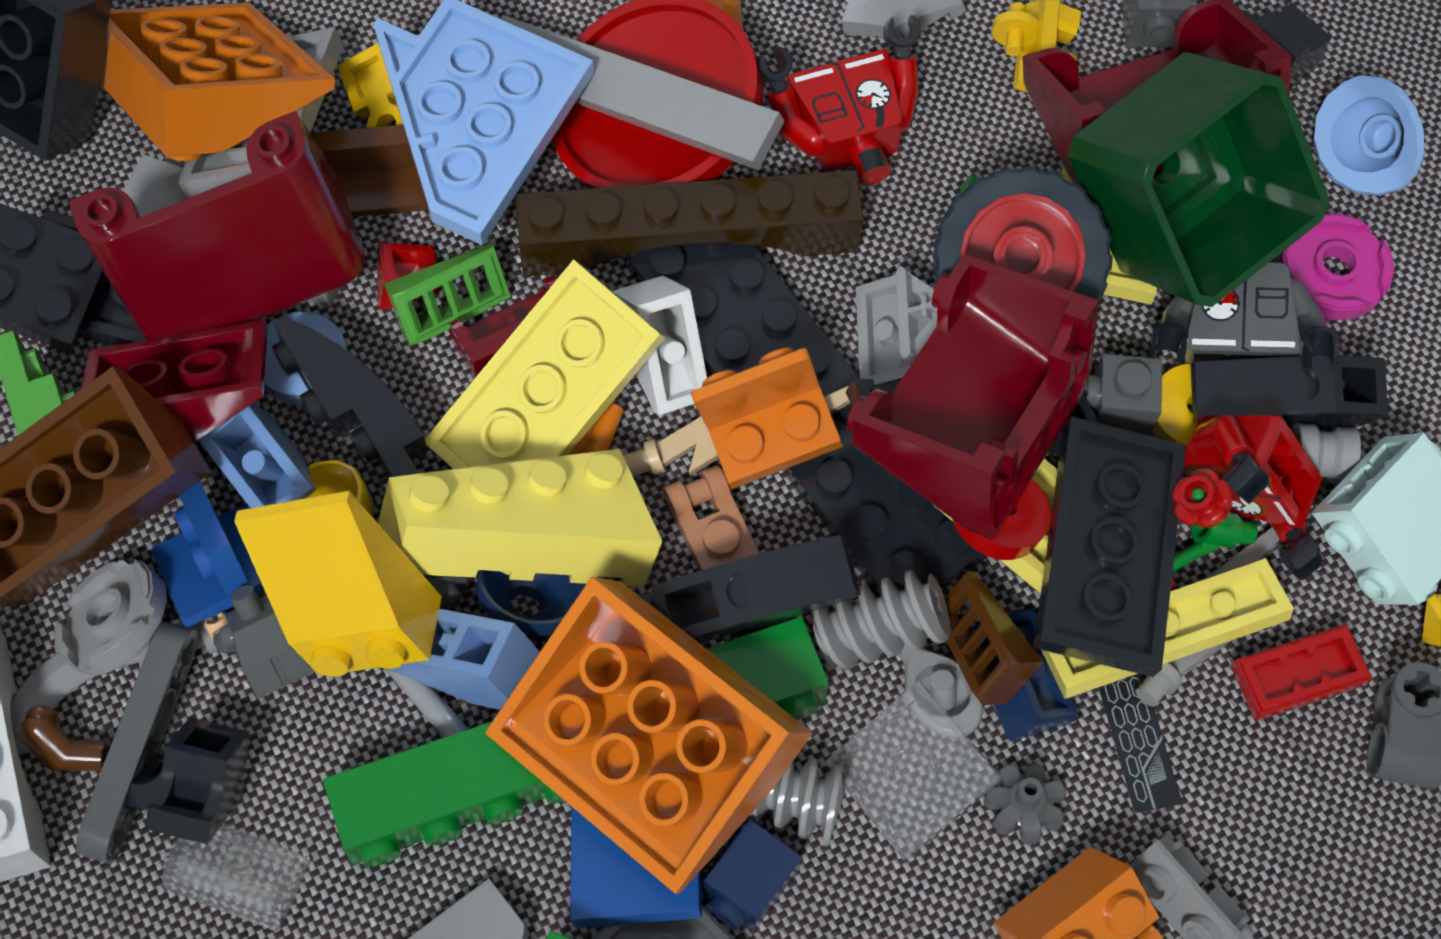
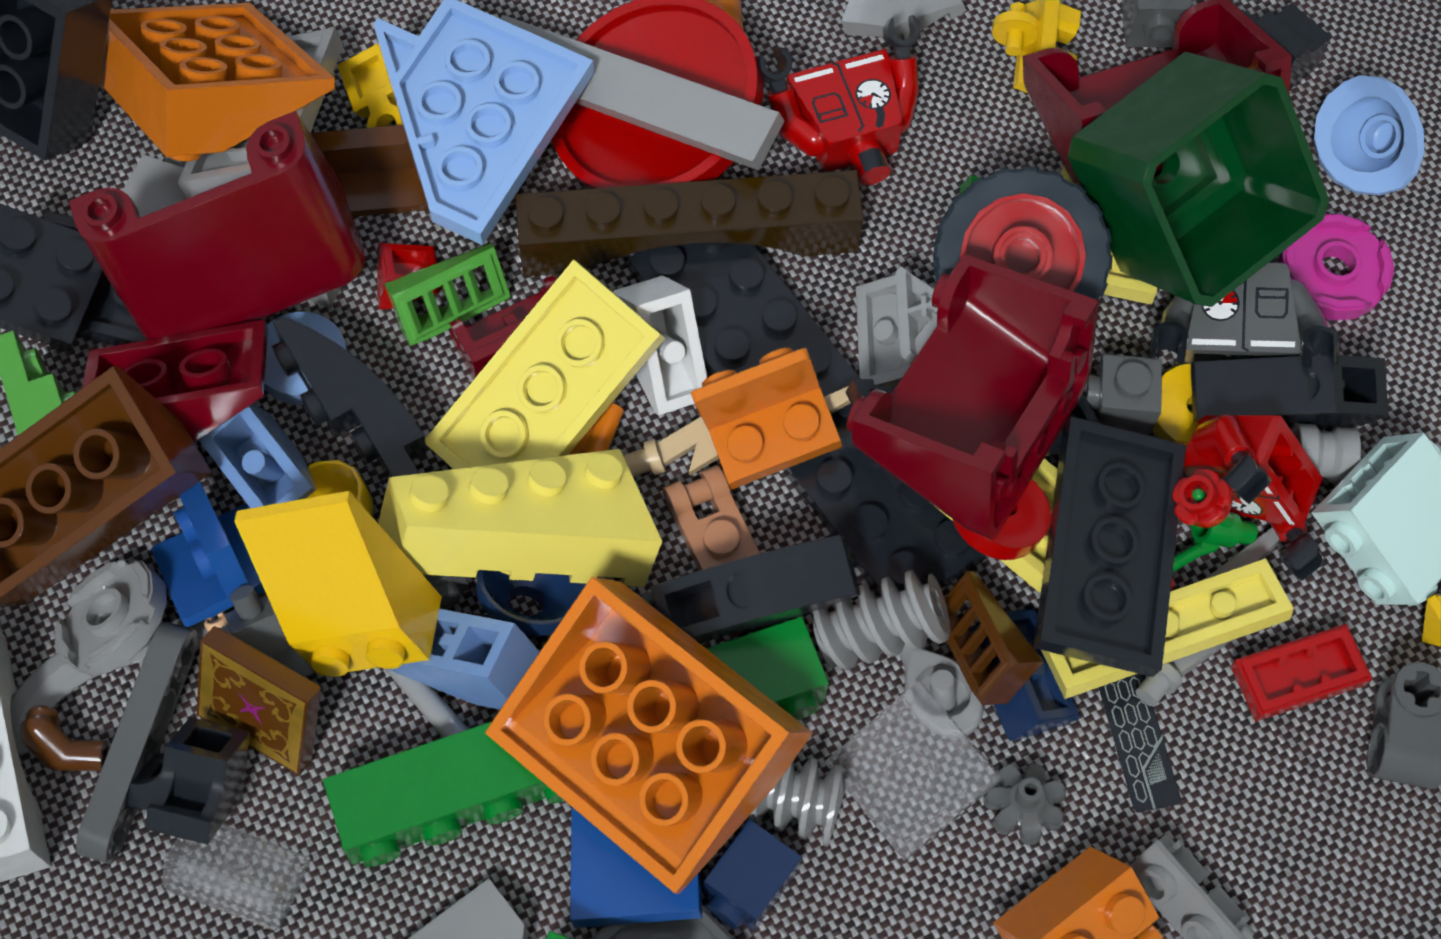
none -> reddish brown tile [196,626,321,776]

